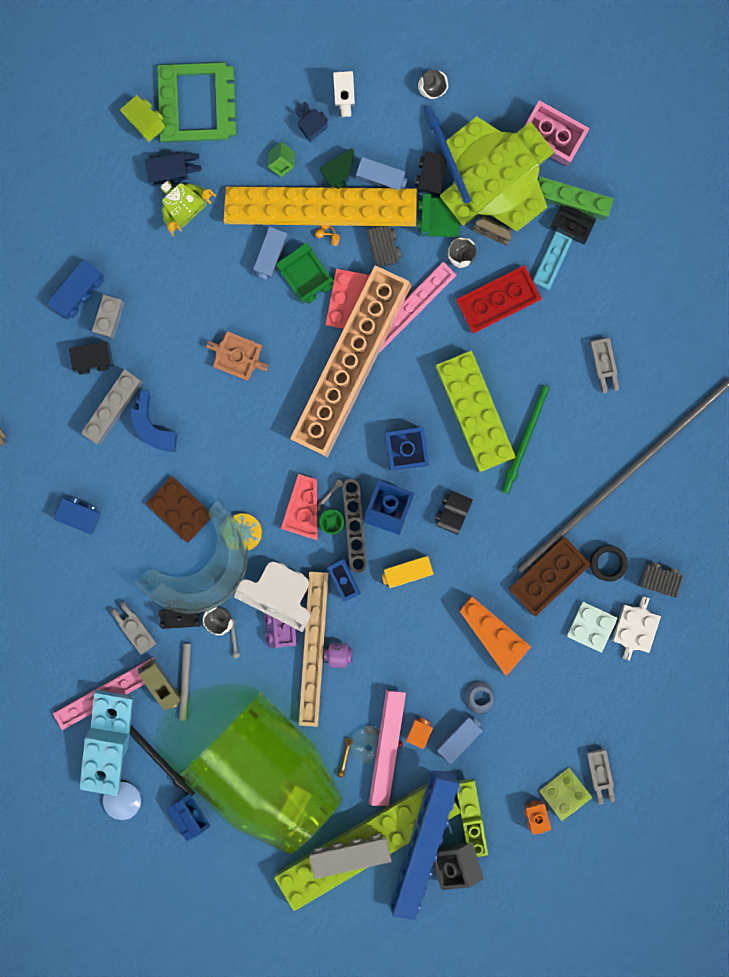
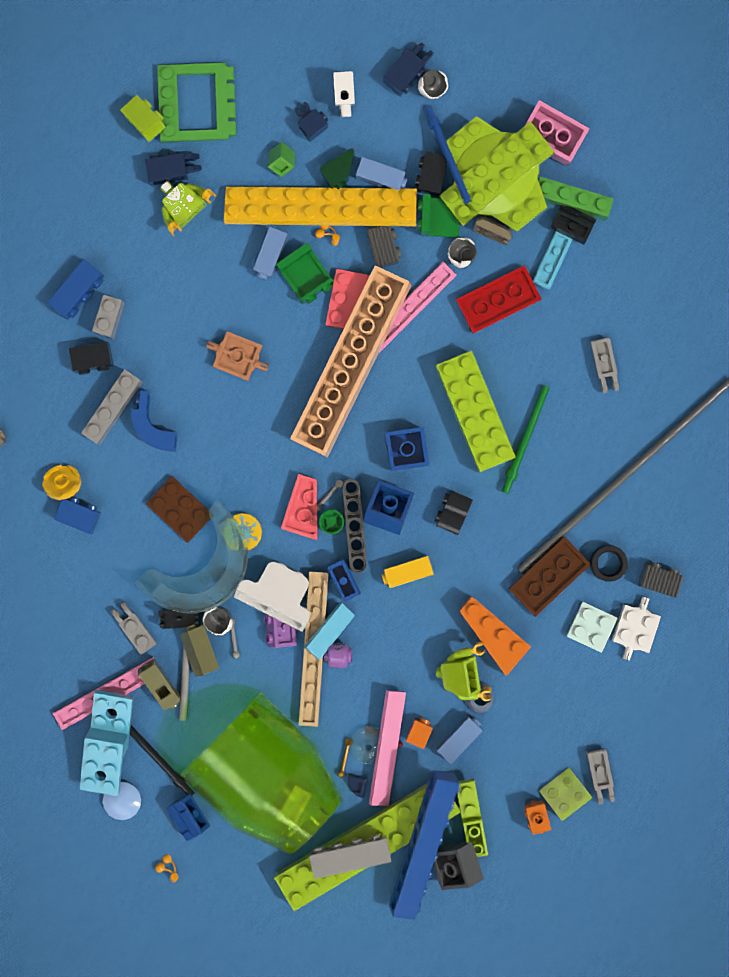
none -> yellow tile [42,465,81,500]
none -> light orange piece [155,854,179,883]
none -> olive brick [180,624,220,677]
none -> medium azure tile [304,603,355,660]
none -> dark blue tile [348,774,367,798]
none -> dark blue hinge [383,42,434,97]
none -> lime torso [436,642,492,701]

